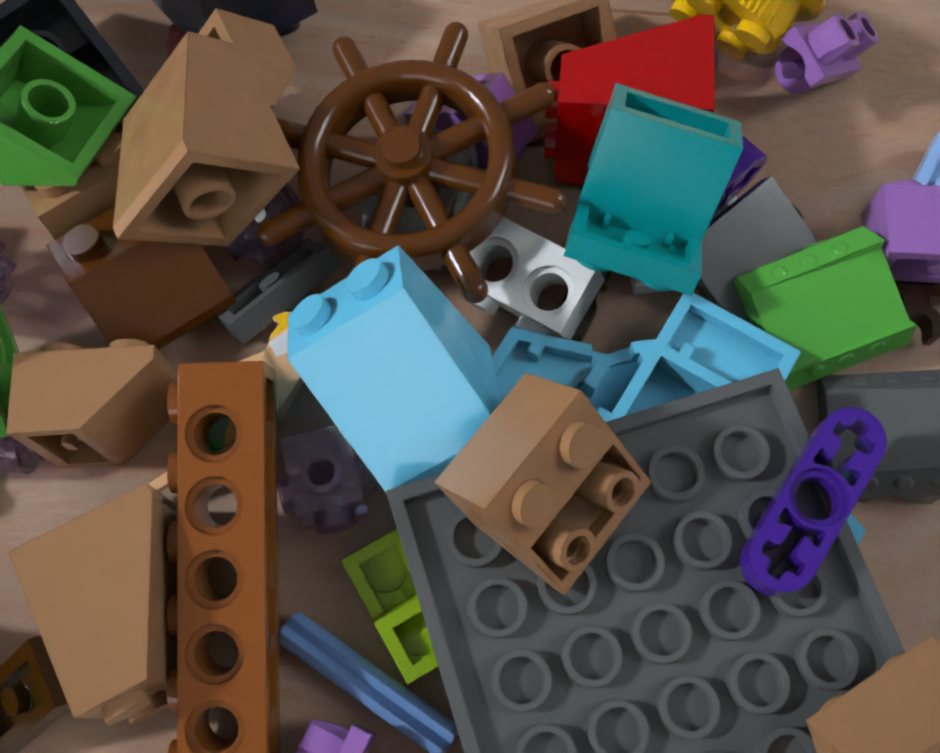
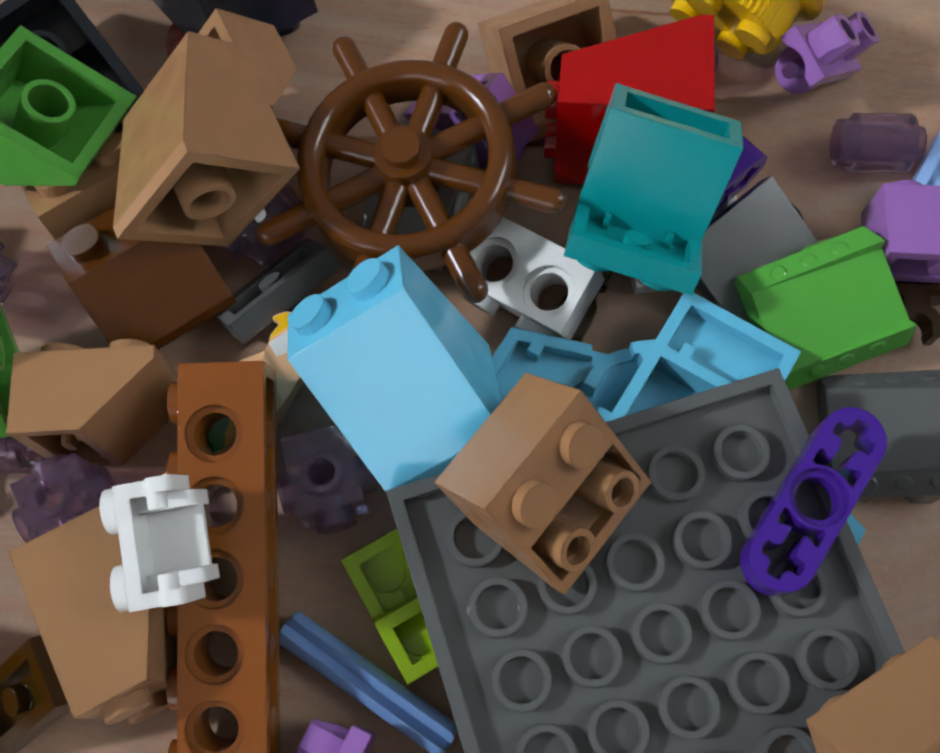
none -> clear purple brick [10,453,116,543]
none -> white piece [99,474,220,613]
none -> clear purple brick [830,113,927,173]

